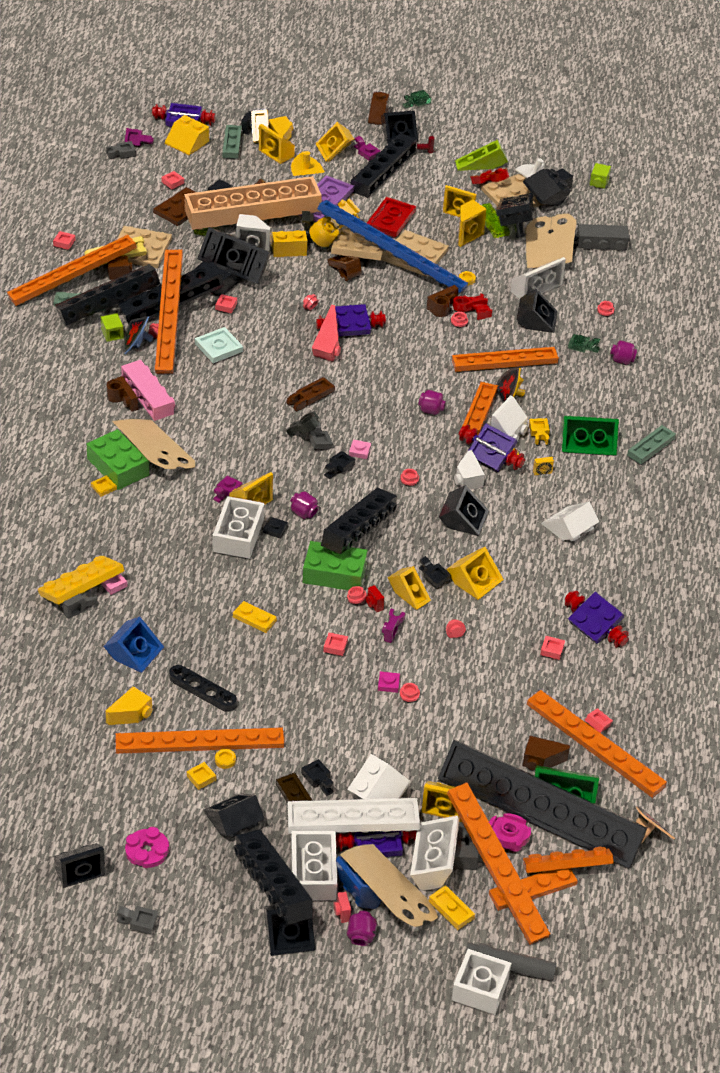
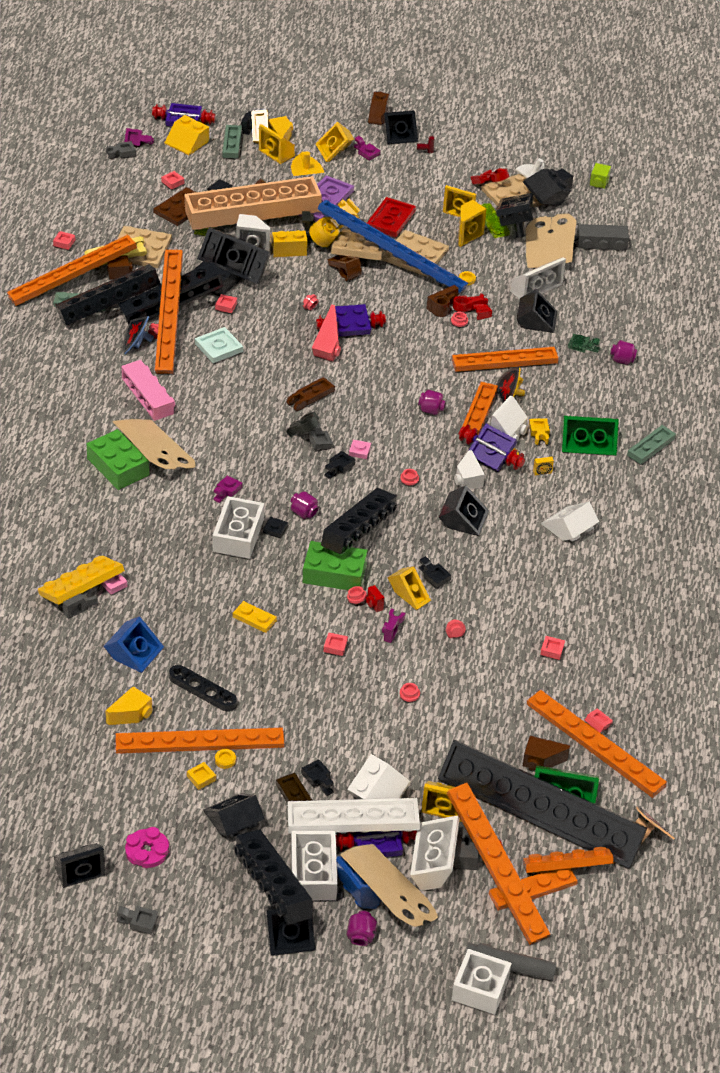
yellow tile [91,475,117,497] -> none
lime brick [101,313,124,342] -> none
reddish brown plate [106,376,138,412] -> none
yellow slope [229,472,273,505] -> none
coral plate [334,892,351,923] -> none
black brick [350,133,417,198] -> none
dark pink plate [378,671,400,693] -> none
clear green plate [403,90,432,108] -> none
yellow plate [429,885,475,930] -> none
yellow slope [446,547,504,600] -> none
lime slope [455,139,508,171] -> none
dark pink plate [489,813,531,852] -> none
dark purple plate [565,590,629,648] -> none
coral plate [597,301,614,316] -> none

